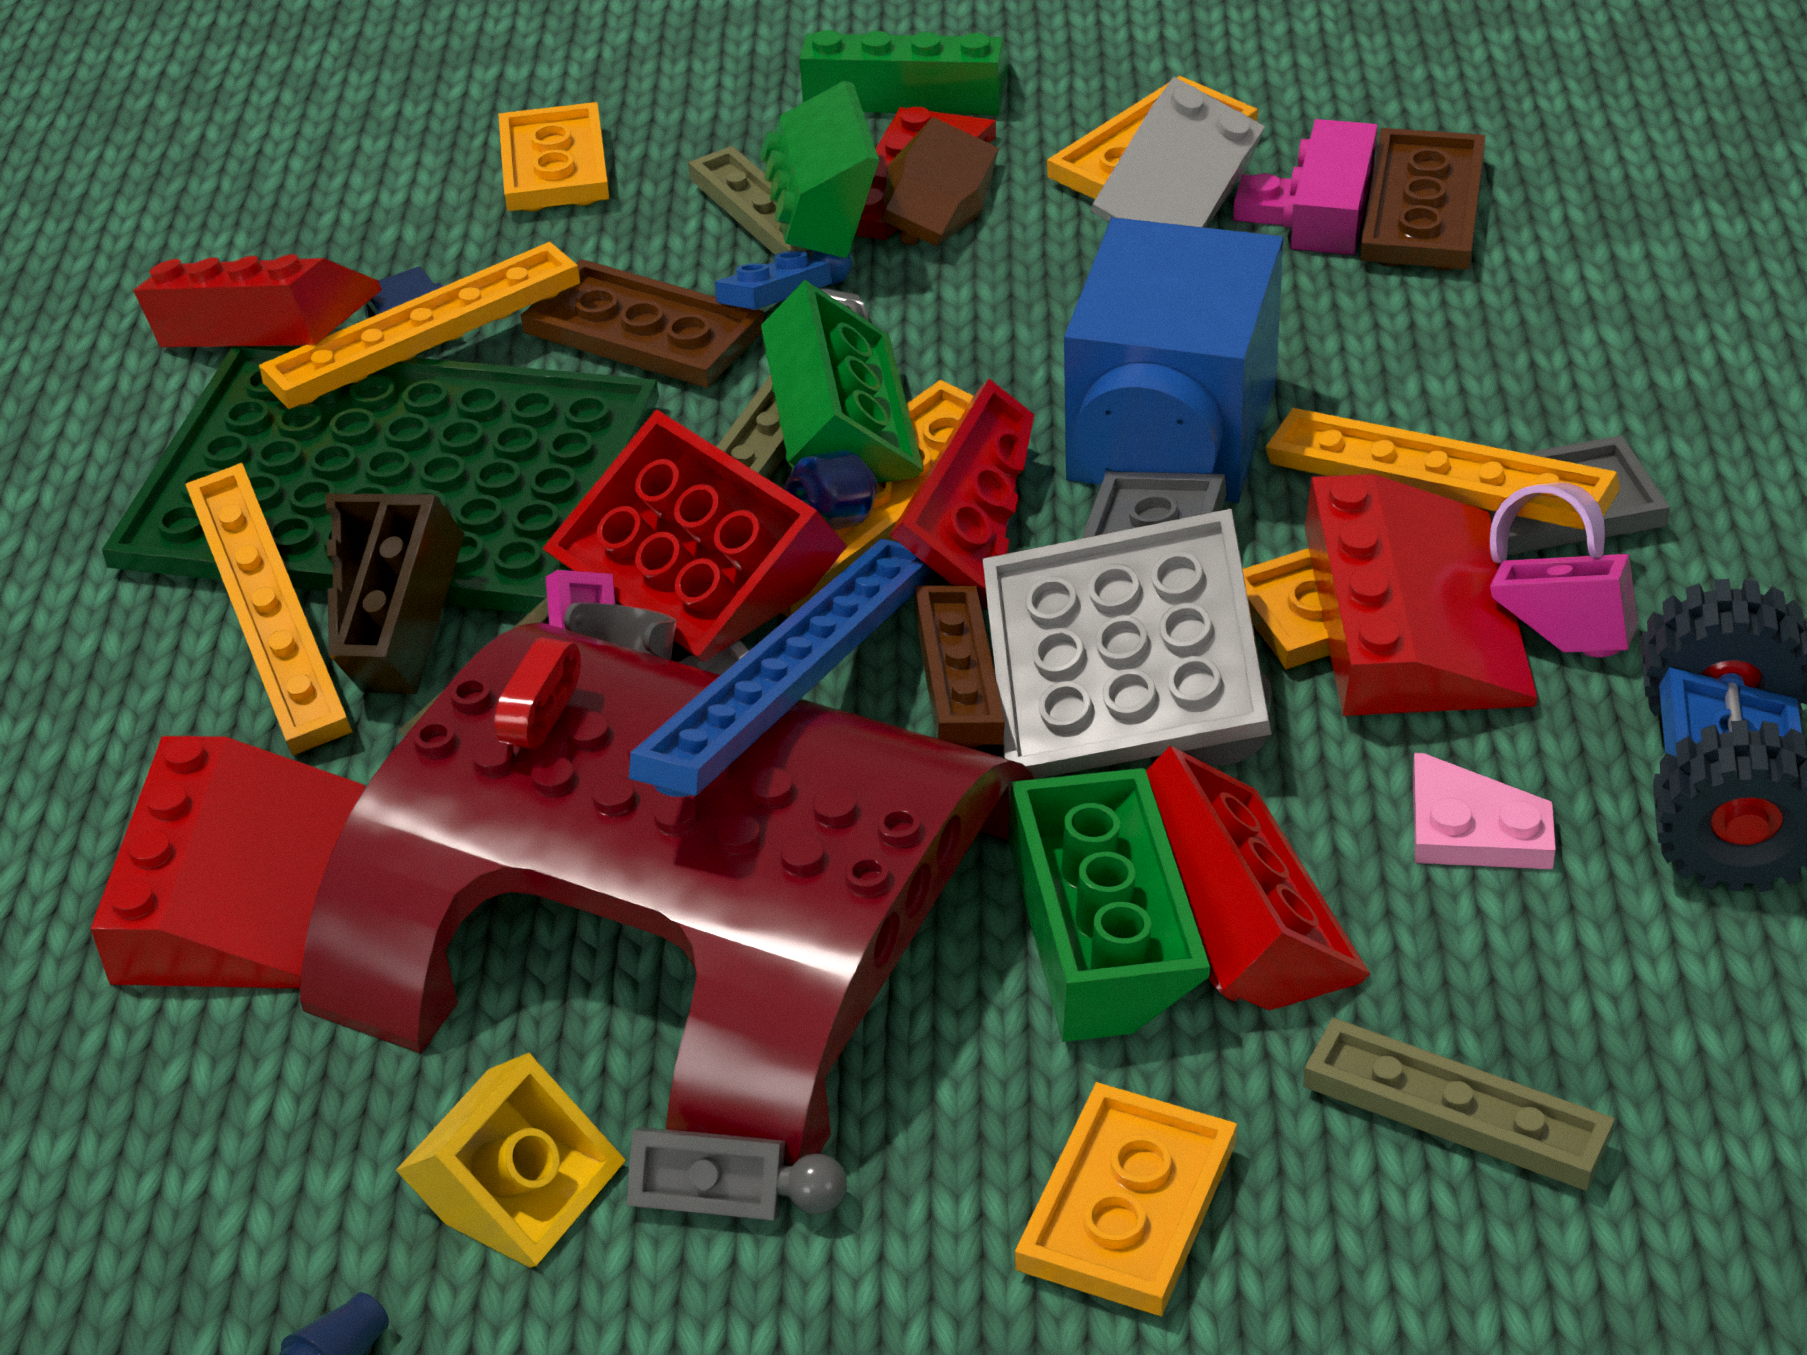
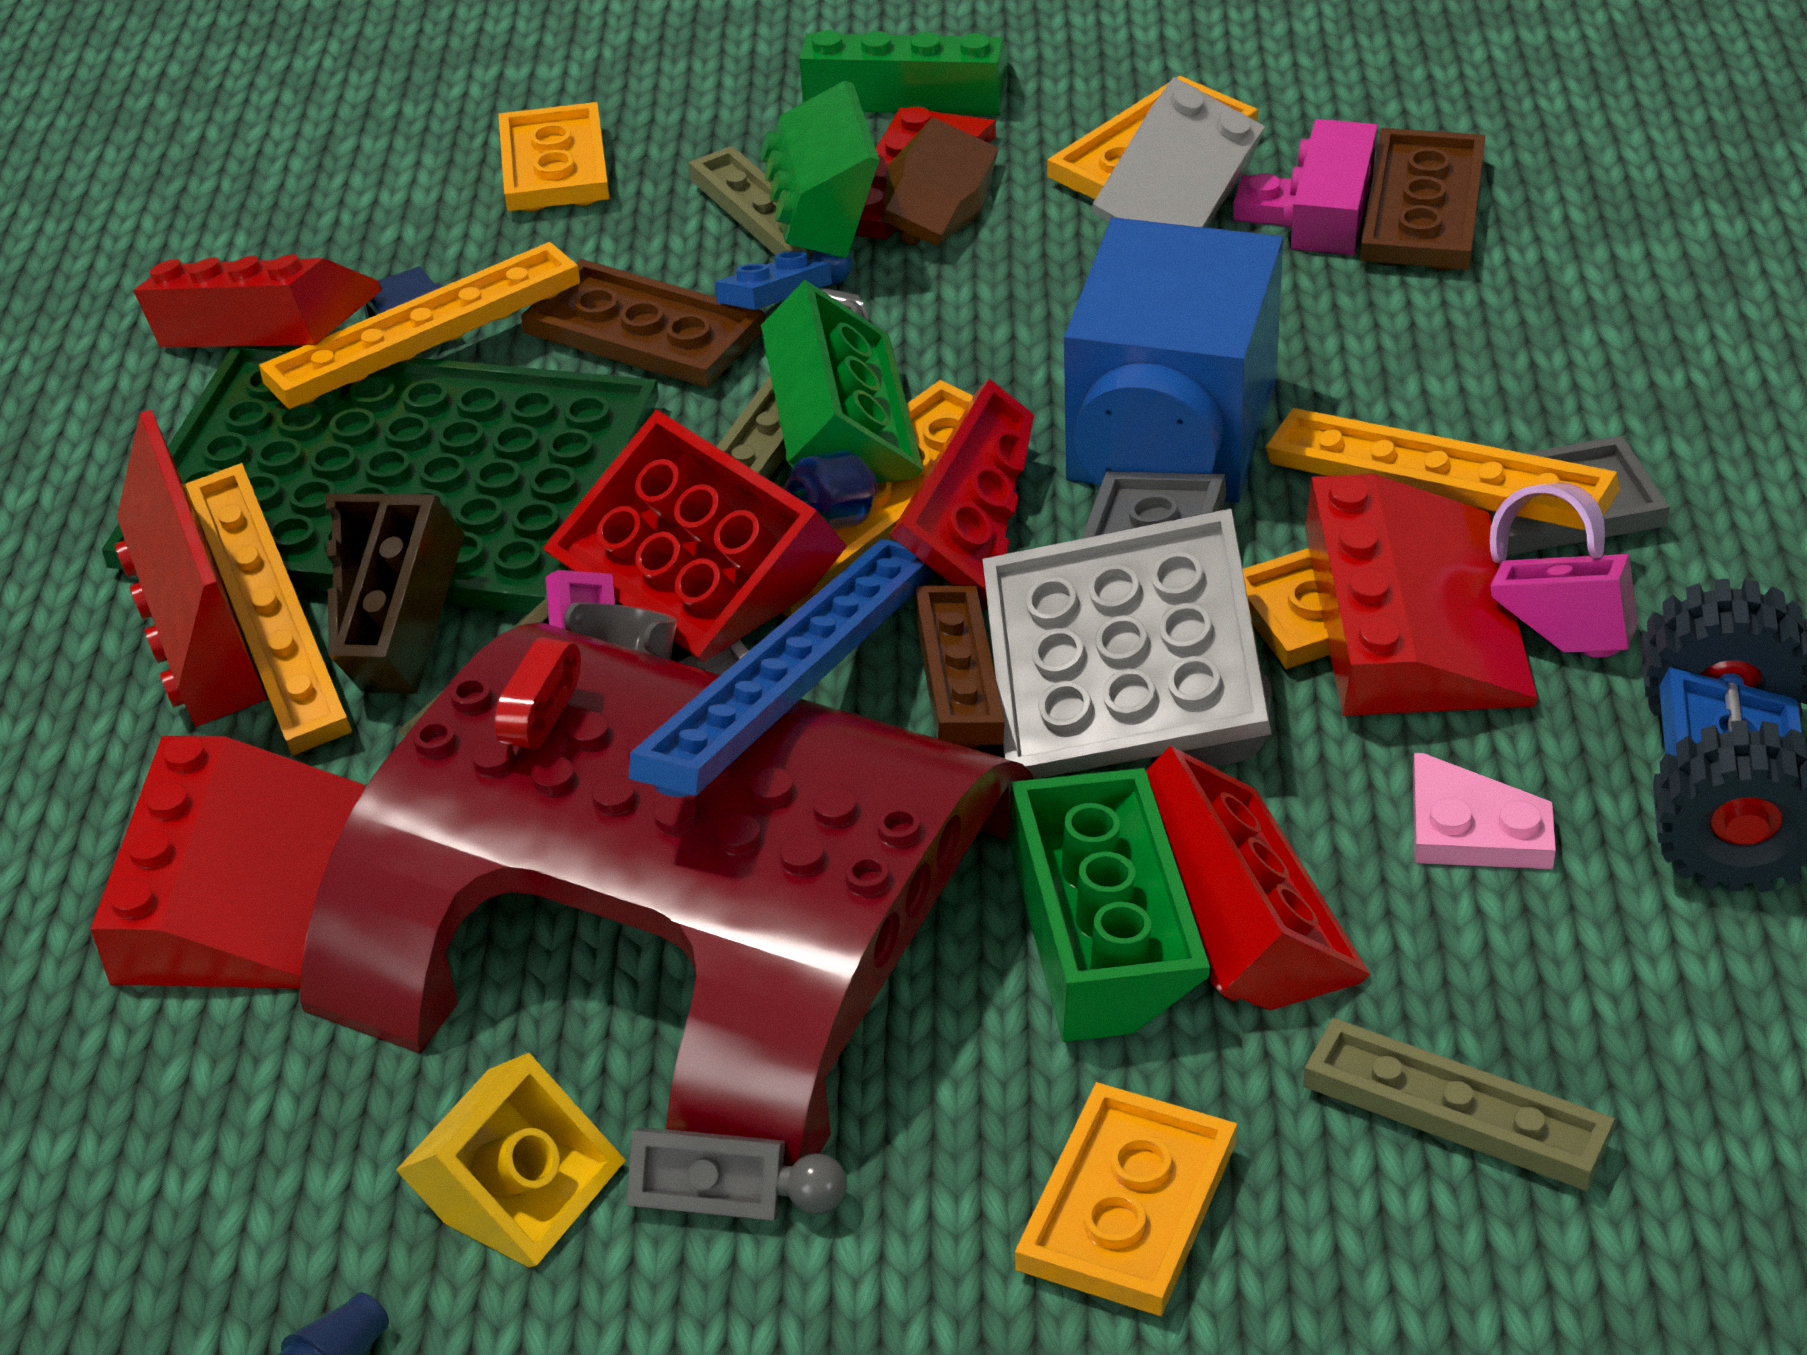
none -> red slope [114,409,267,727]

